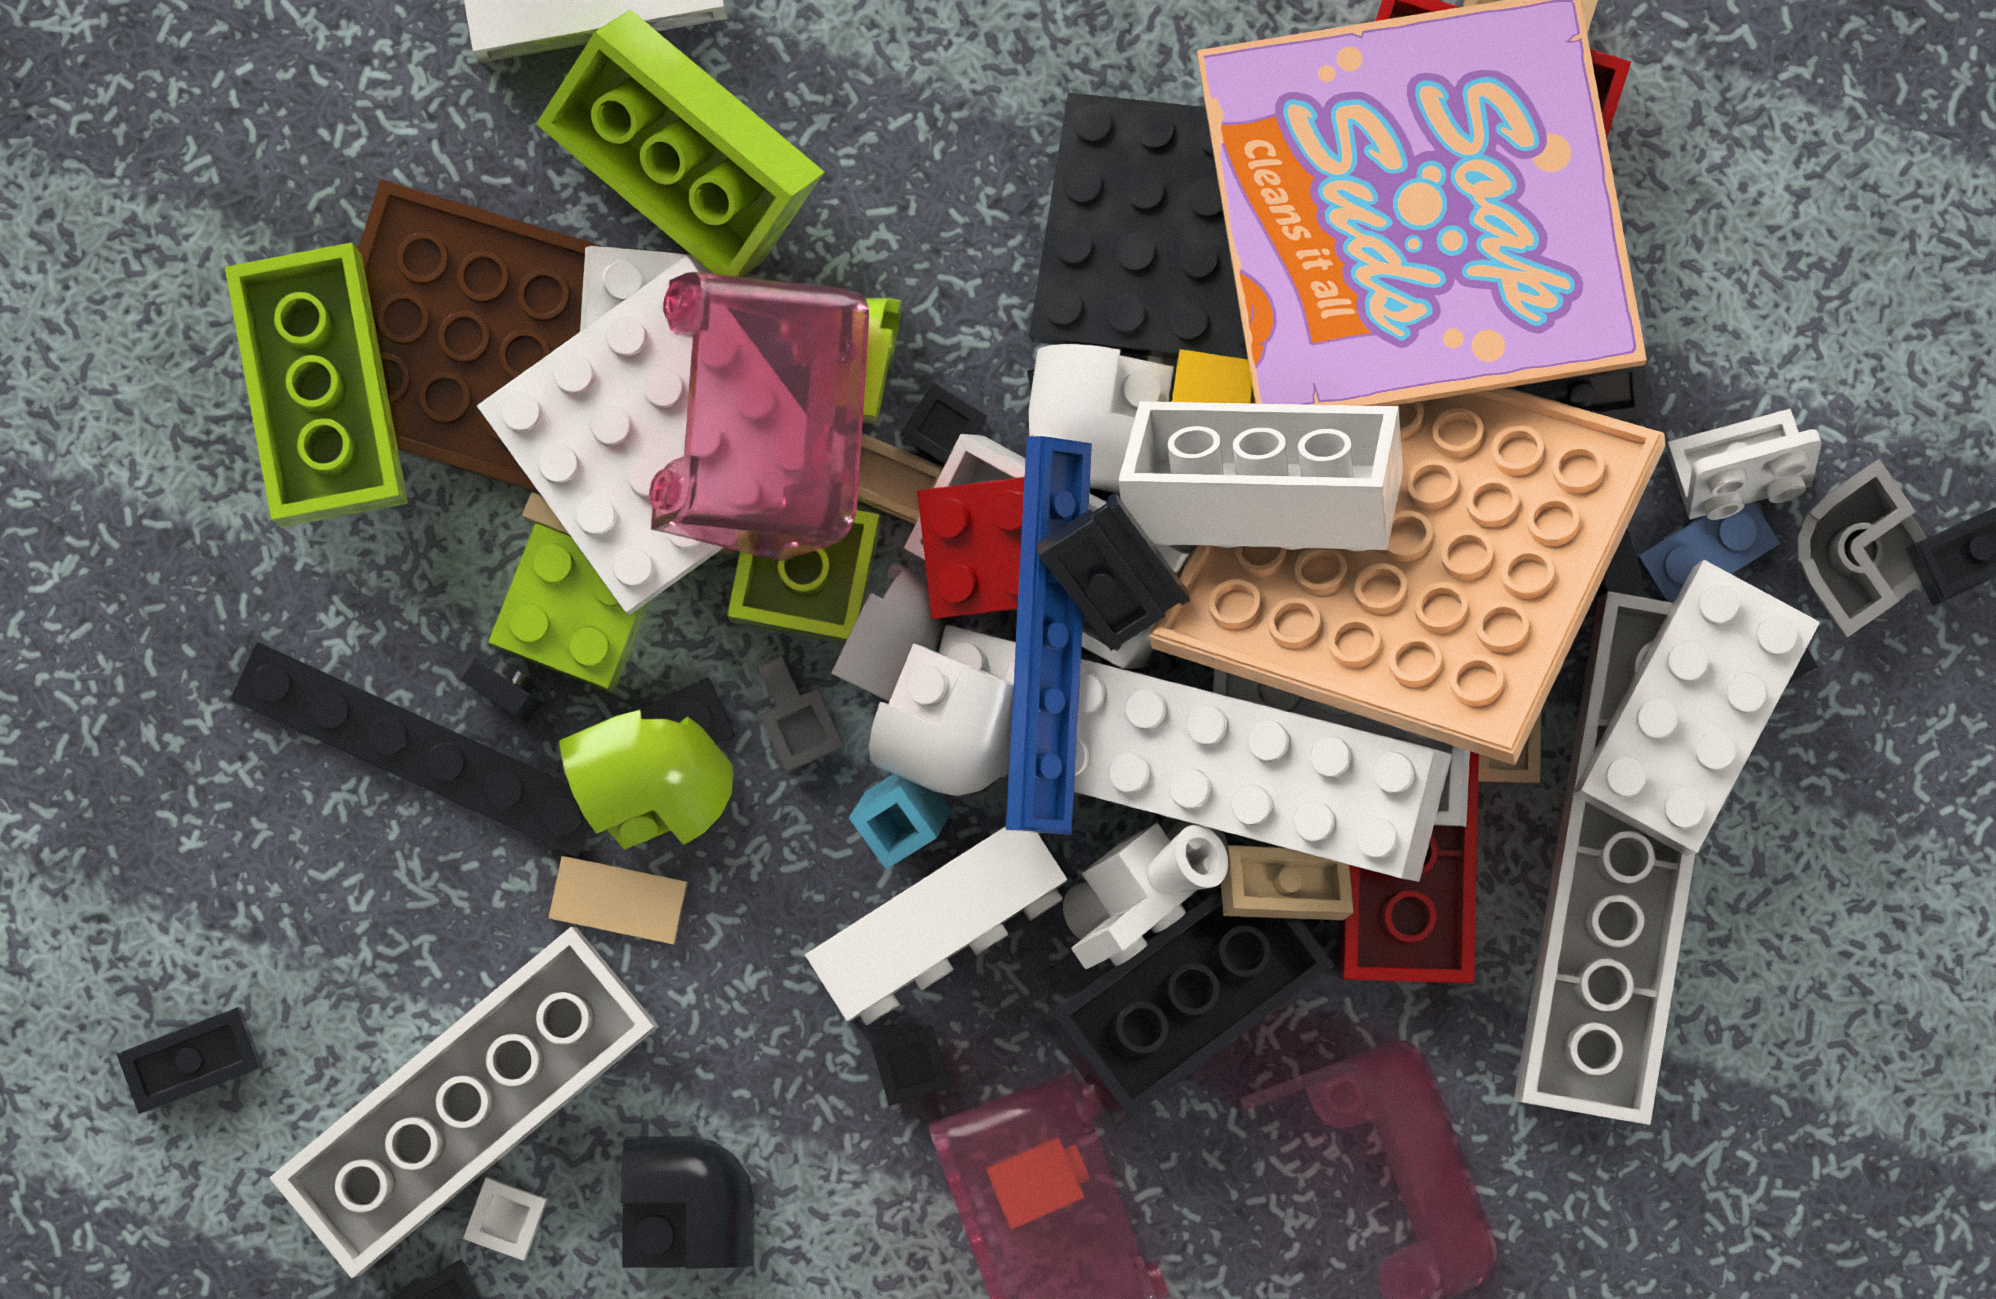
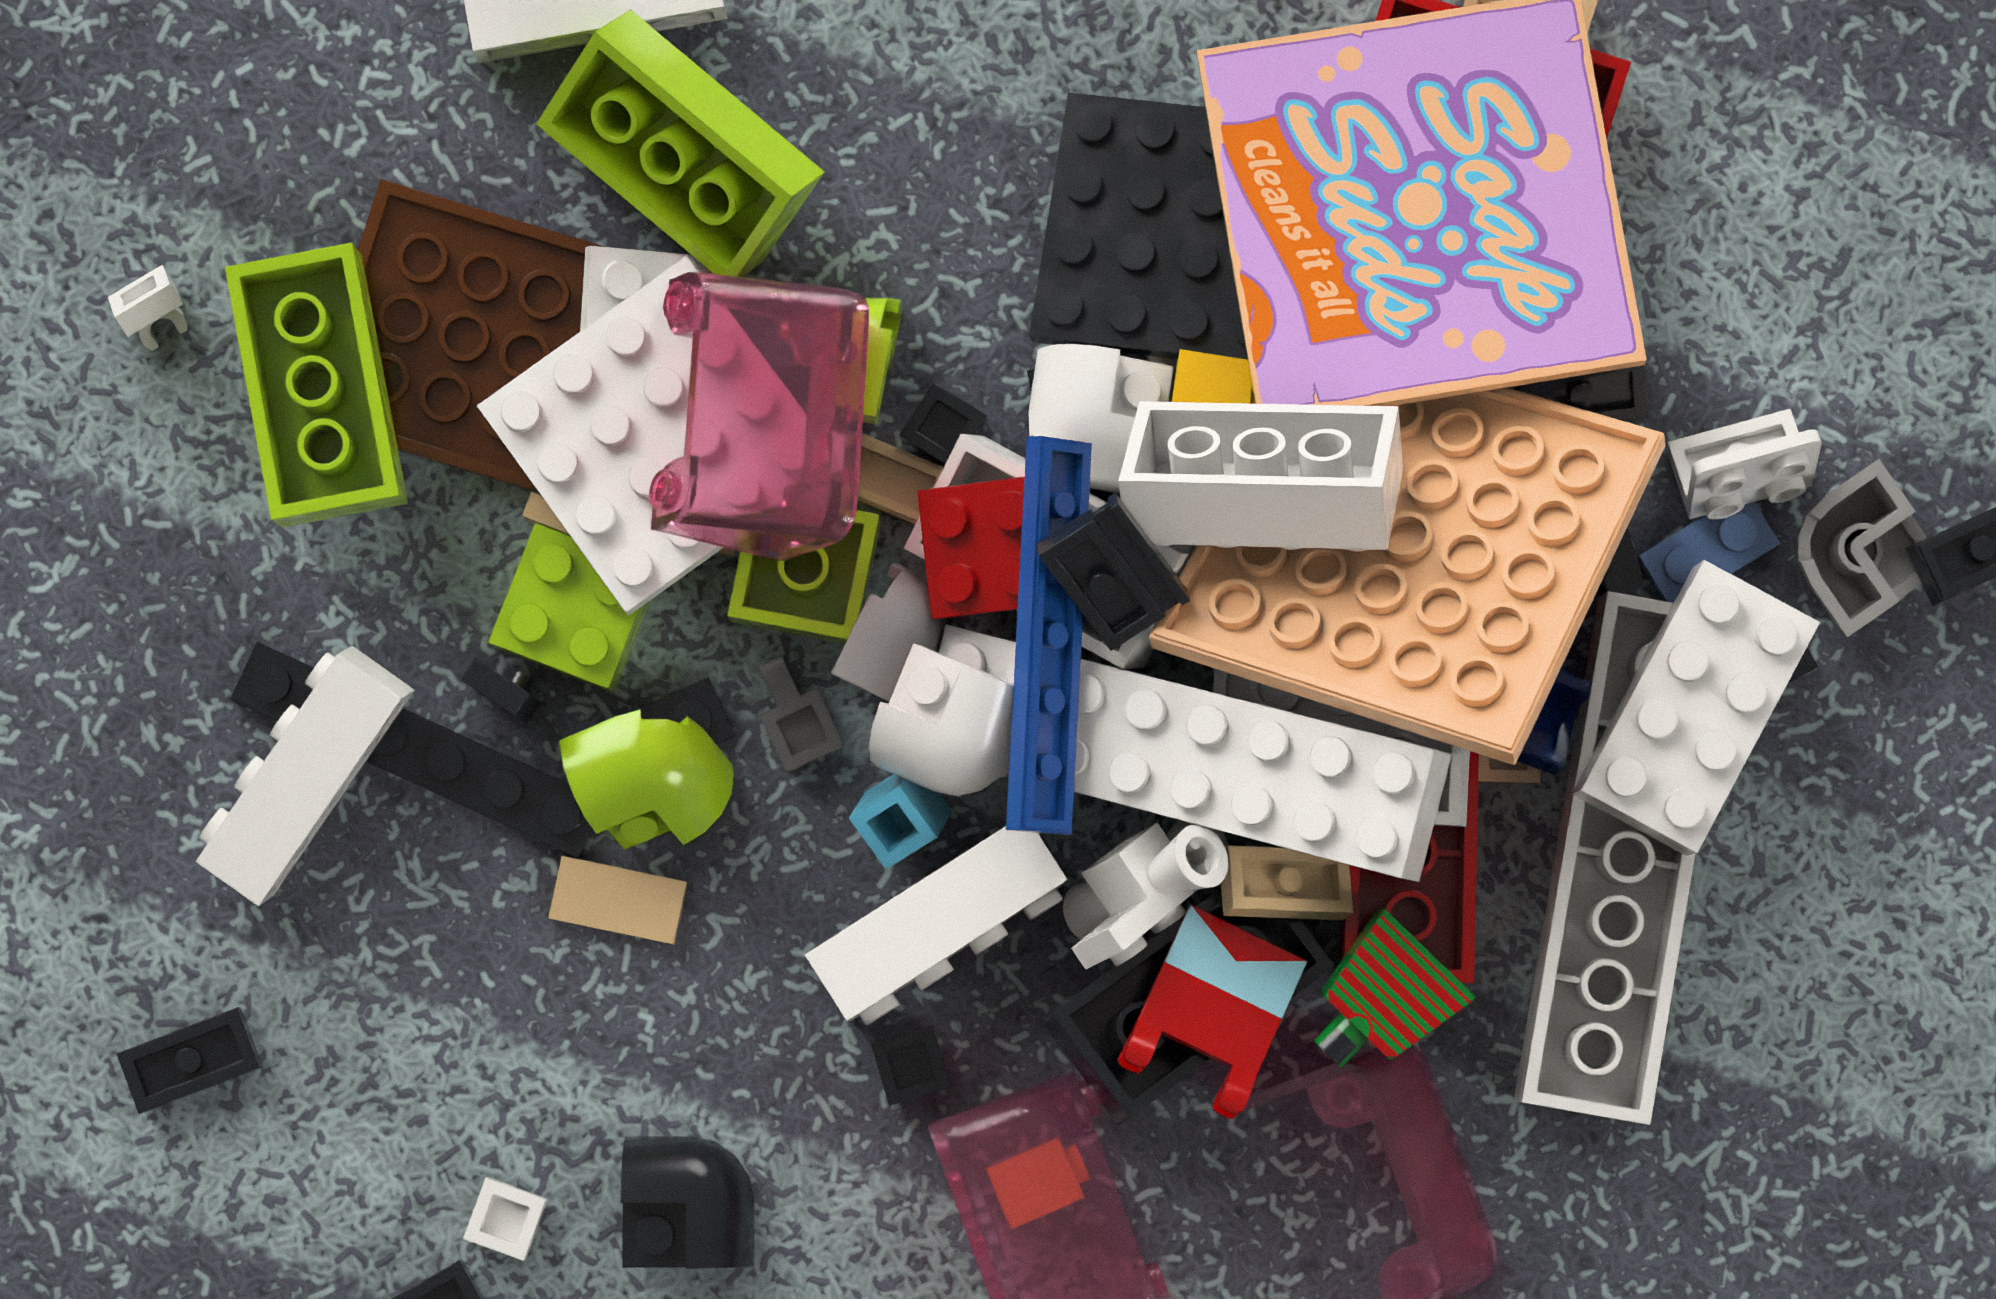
white brick [269,927,659,1278] -> none
none -> white tile [108,265,187,351]
none -> white brick [195,646,415,906]
none -> red flag [1118,904,1307,1119]
none -> torso [1314,906,1475,1068]
none -> clear blue bracket [1517,667,1591,775]

